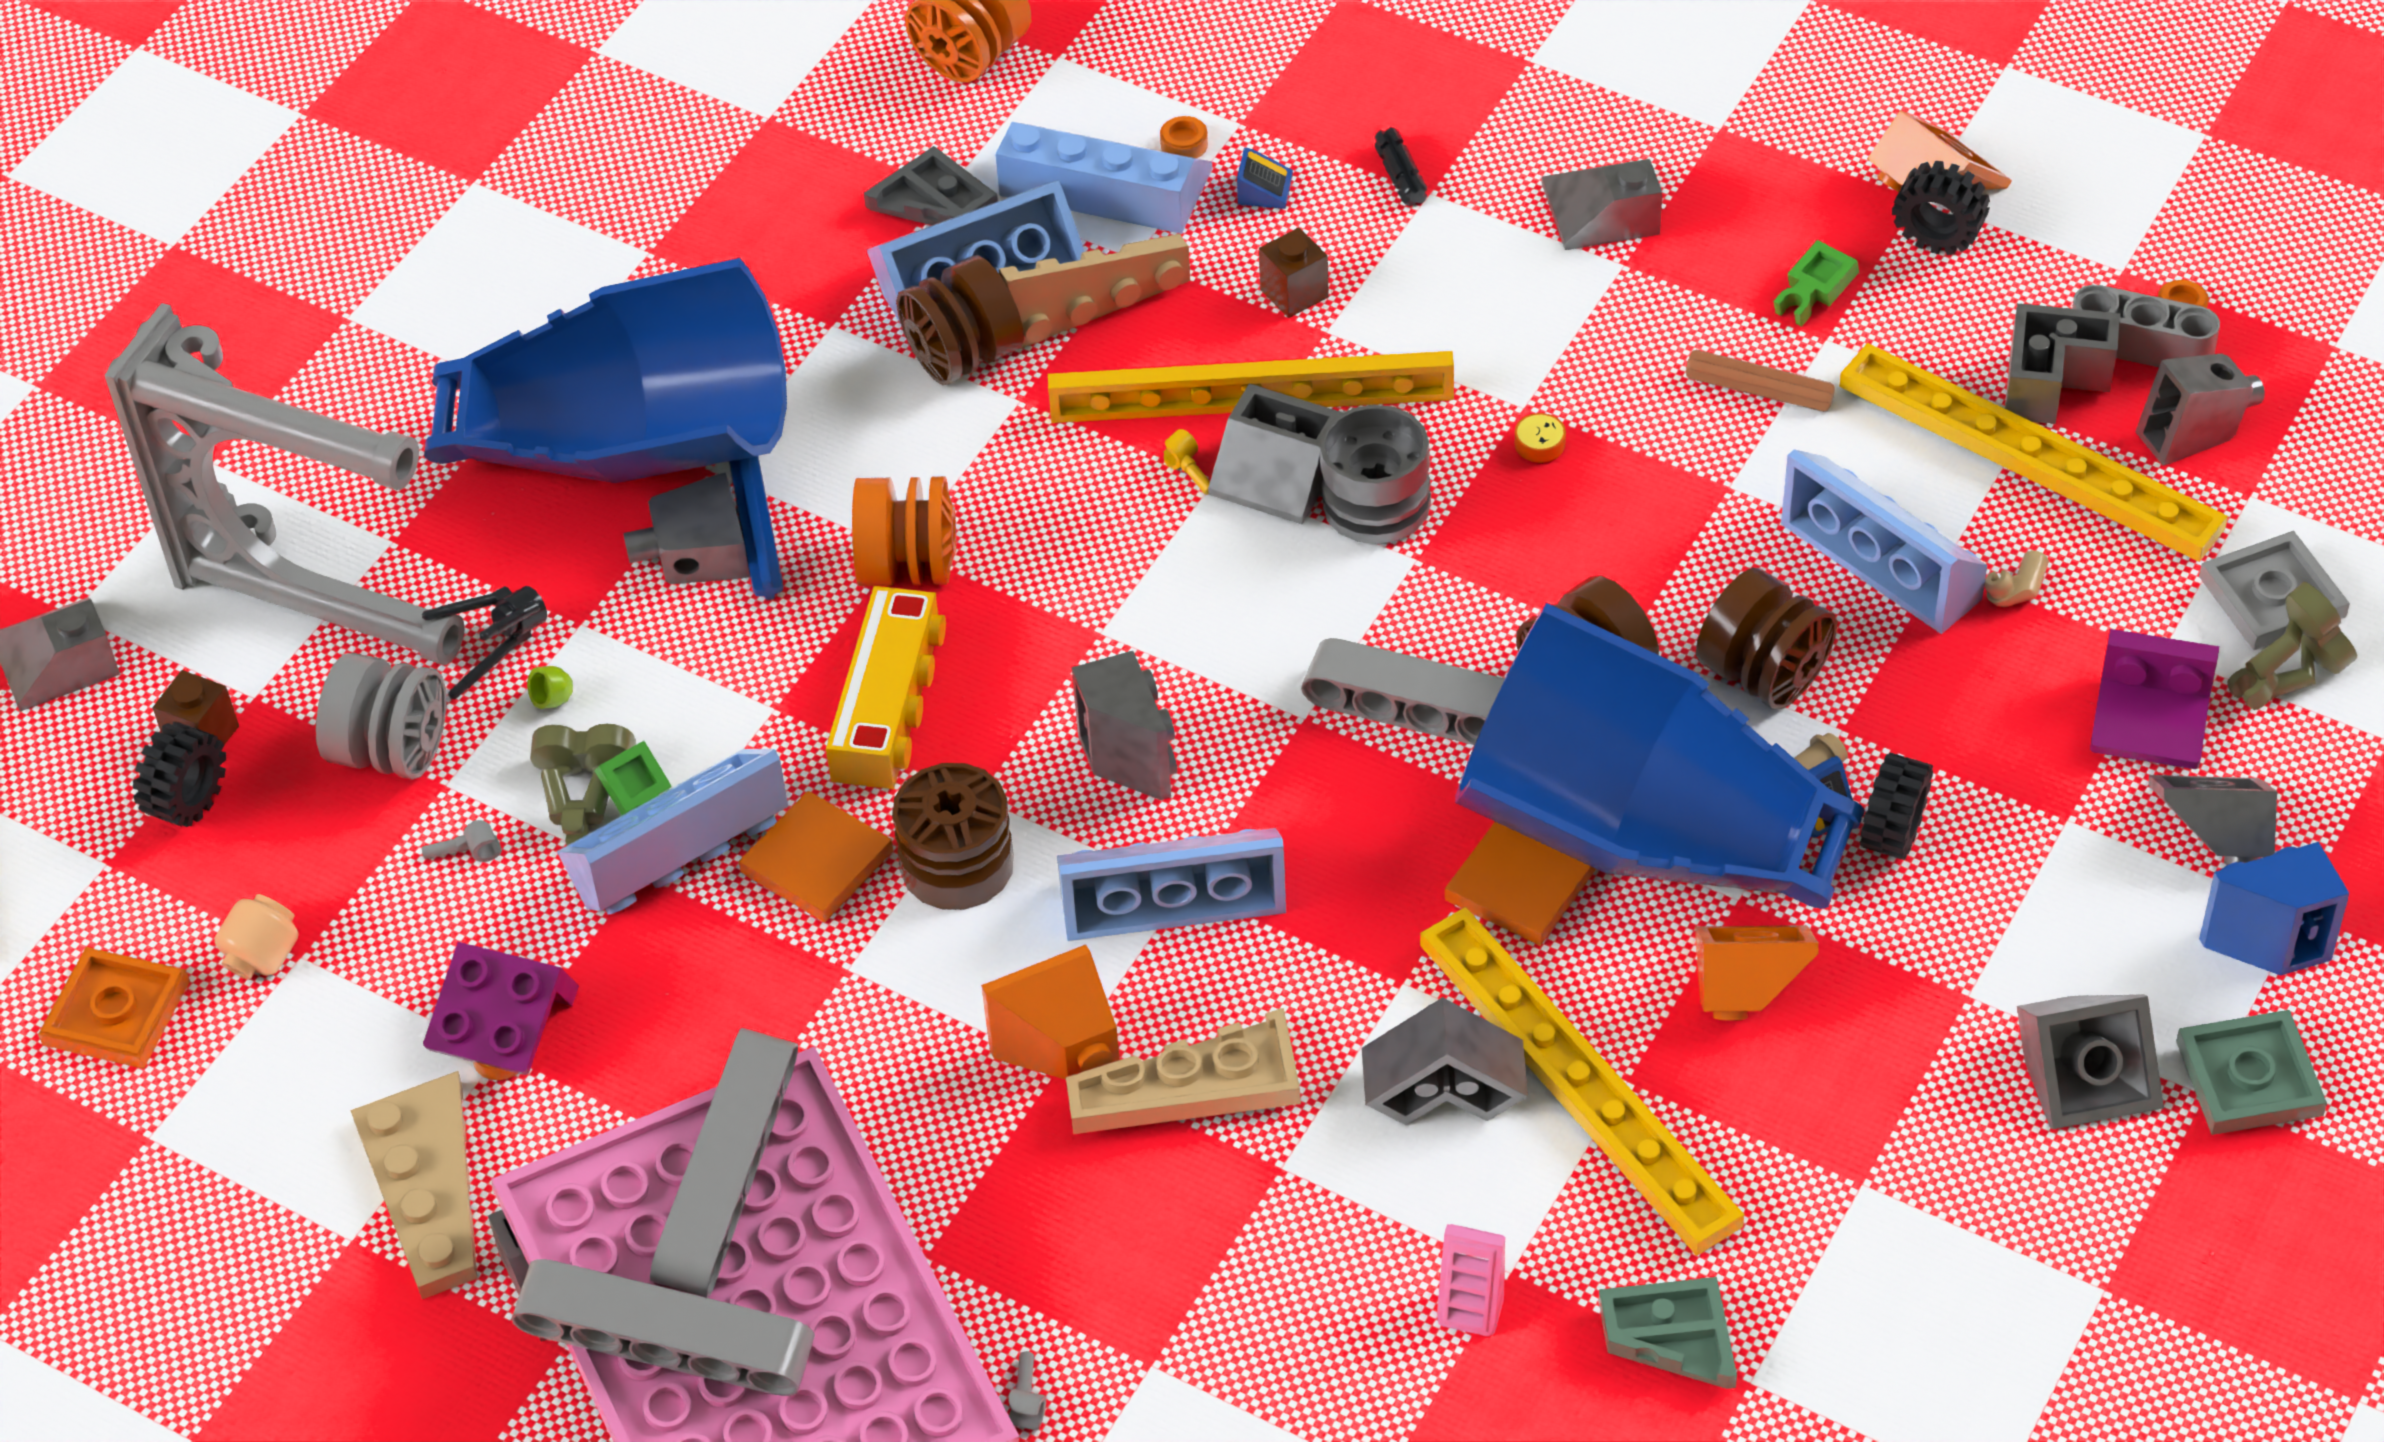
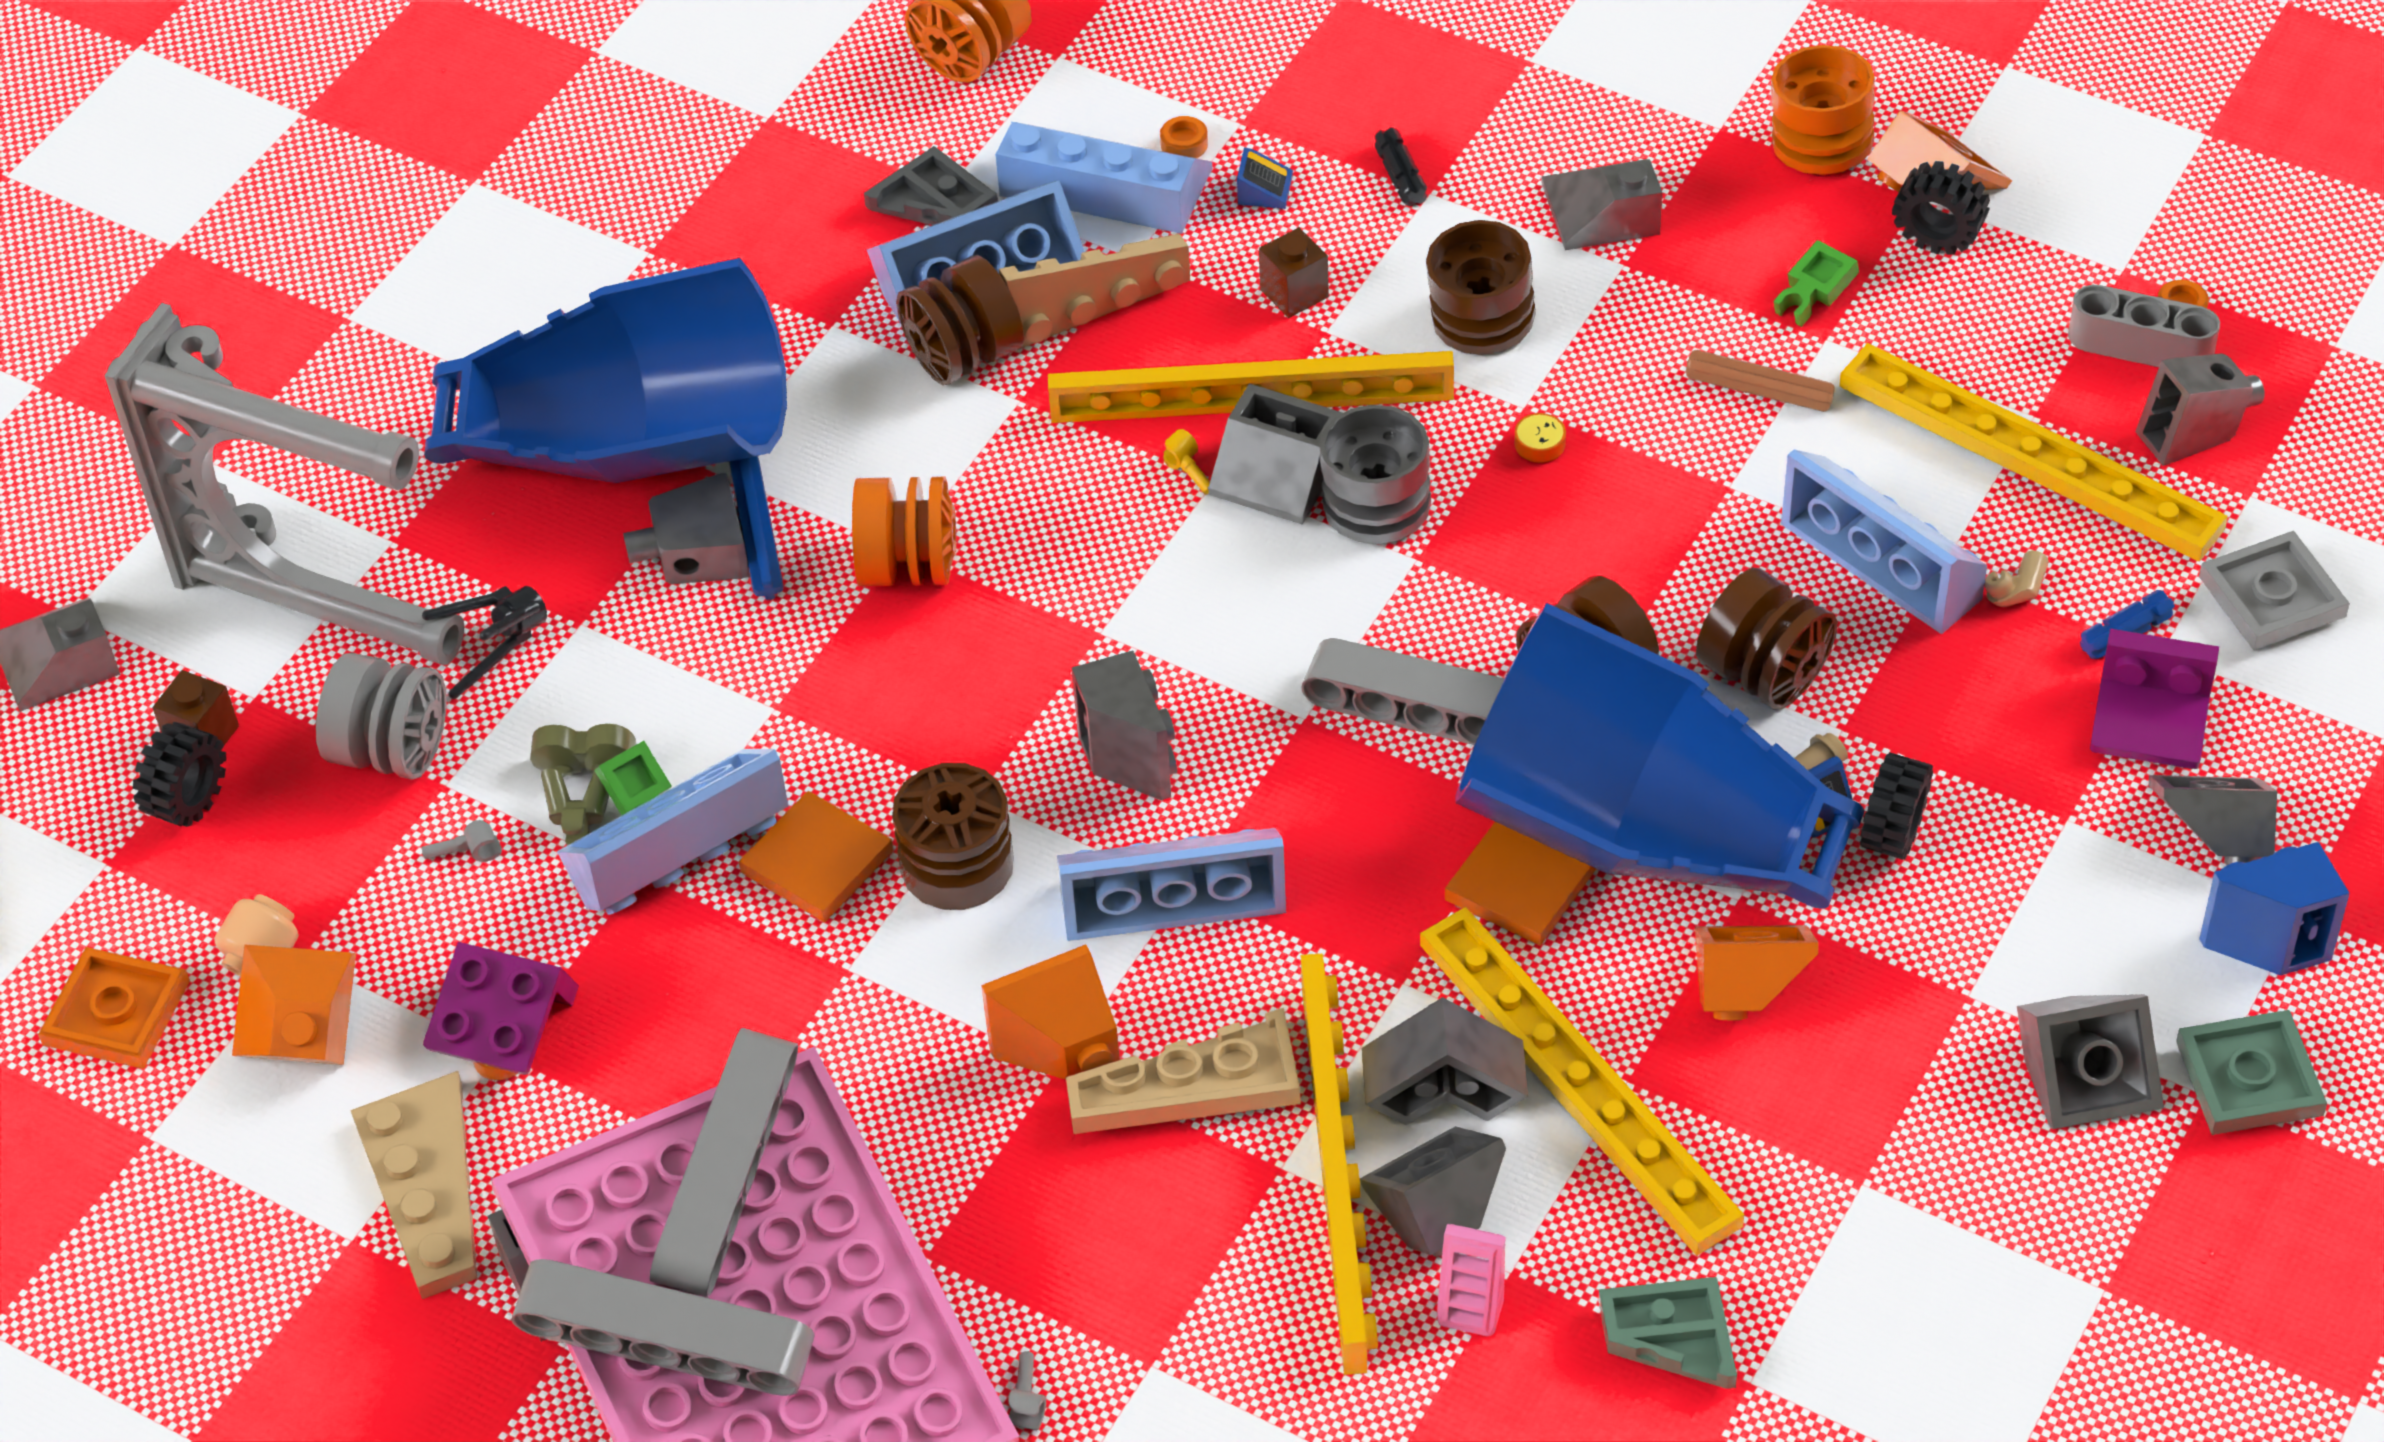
lime hinge [527,666,573,709] -> none
yellow brick [826,586,946,790] -> none
flat silver brick [2005,303,2120,424] -> none
olive piece [2227,581,2358,710] -> none
none -> orange slope [232,944,356,1065]
none -> yellow plate [1300,953,1378,1375]
none -> flat silver slope [1360,1126,1506,1257]
none -> reddish brown wheel [1426,220,1536,355]
none -> orange wheel [1771,45,1875,175]
none -> blue axle [2080,590,2175,659]

